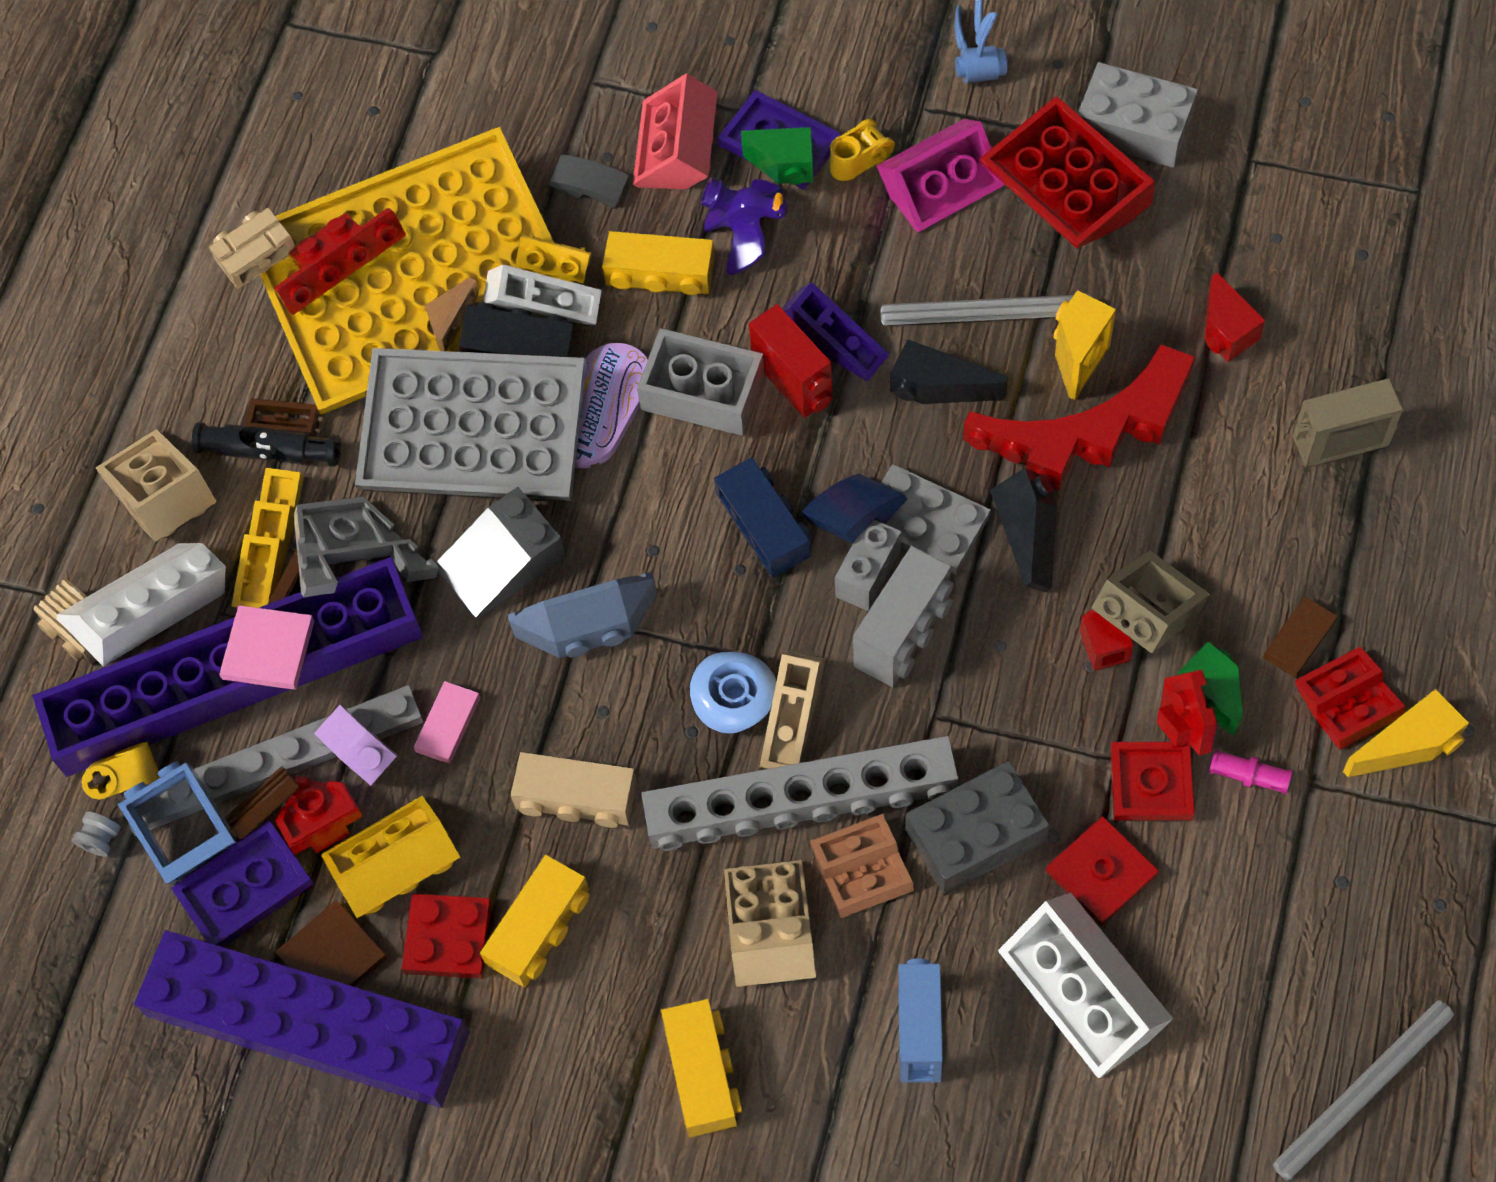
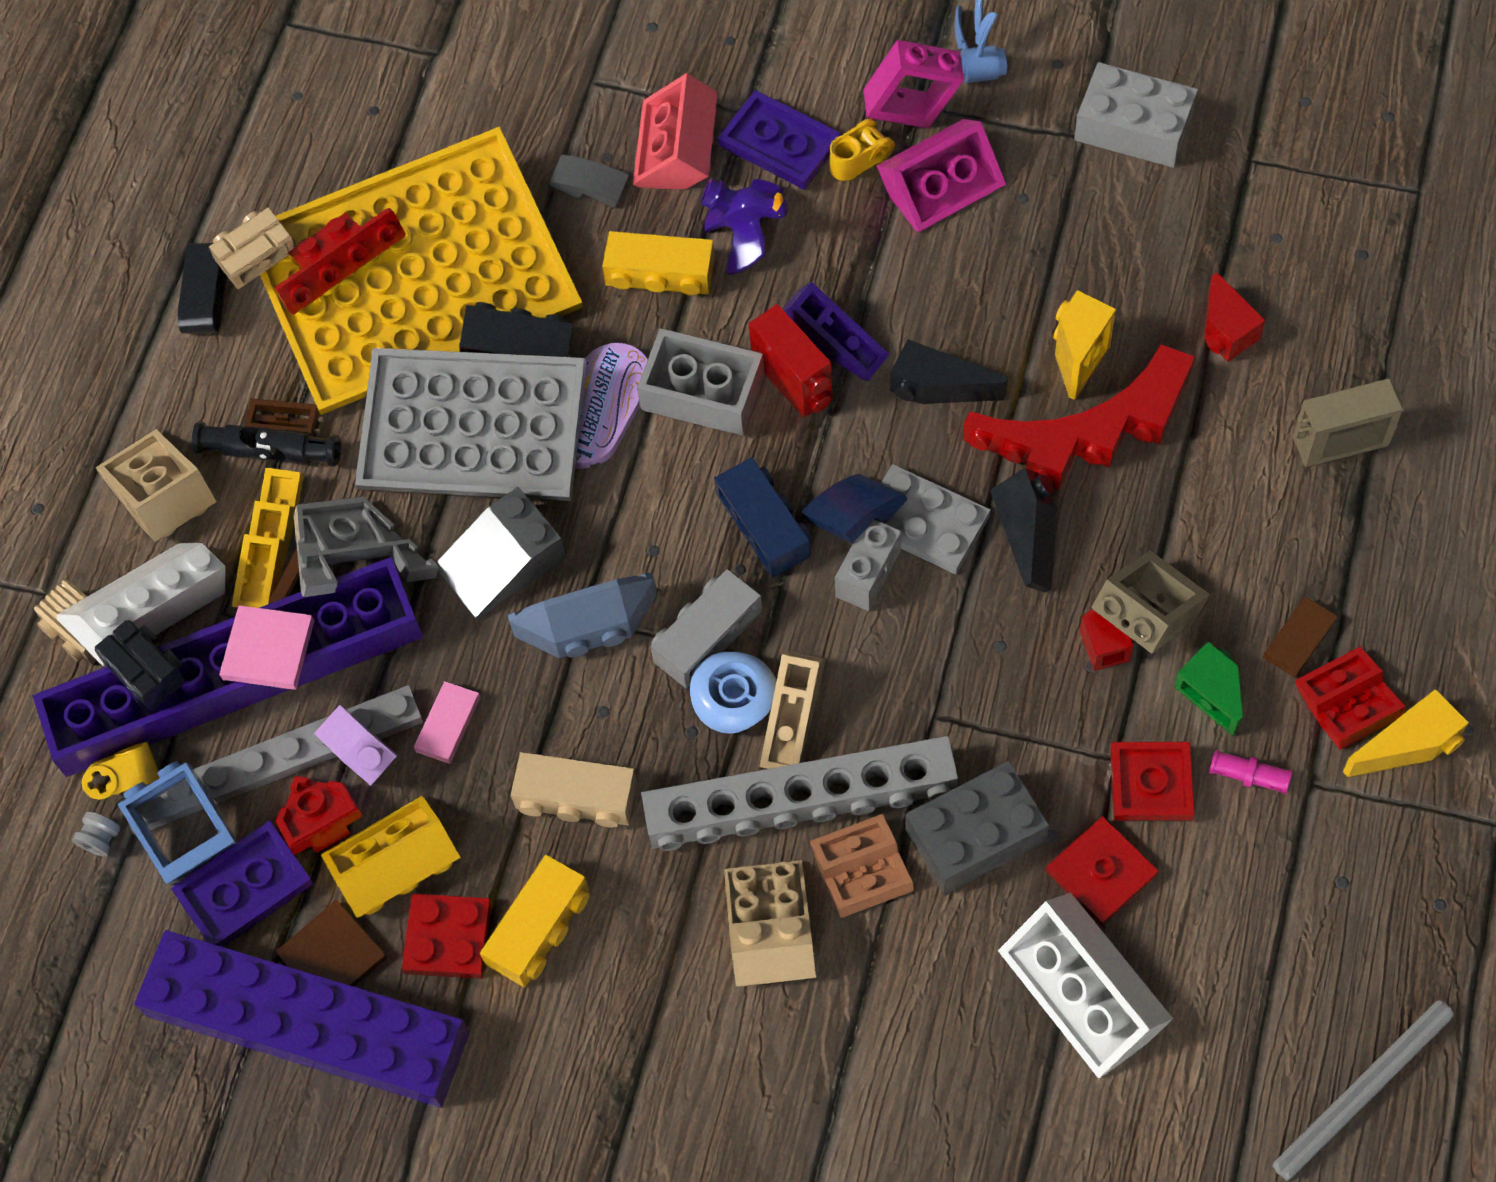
reddish brown tile [225,766,299,839] -> none
medium nougat slope [425,277,479,351] -> none
white slope [483,265,601,325] -> none
yellow hinge [515,234,591,284] -> none
yellow brick [661,999,742,1138] -> none
green slope [741,127,813,185] -> none
light grey brick [853,546,954,688] -> none
light grey axle [881,294,1092,325] -> none
medium blue window [898,958,942,1083] -> none
red slope [980,96,1155,249] -> none
red plate [1156,669,1217,756] -> none
none -> black brick [94,620,185,711]
none -> black beam [177,243,227,334]
none -> light grey brick [650,569,762,689]
none -> dark pink window [863,40,964,129]

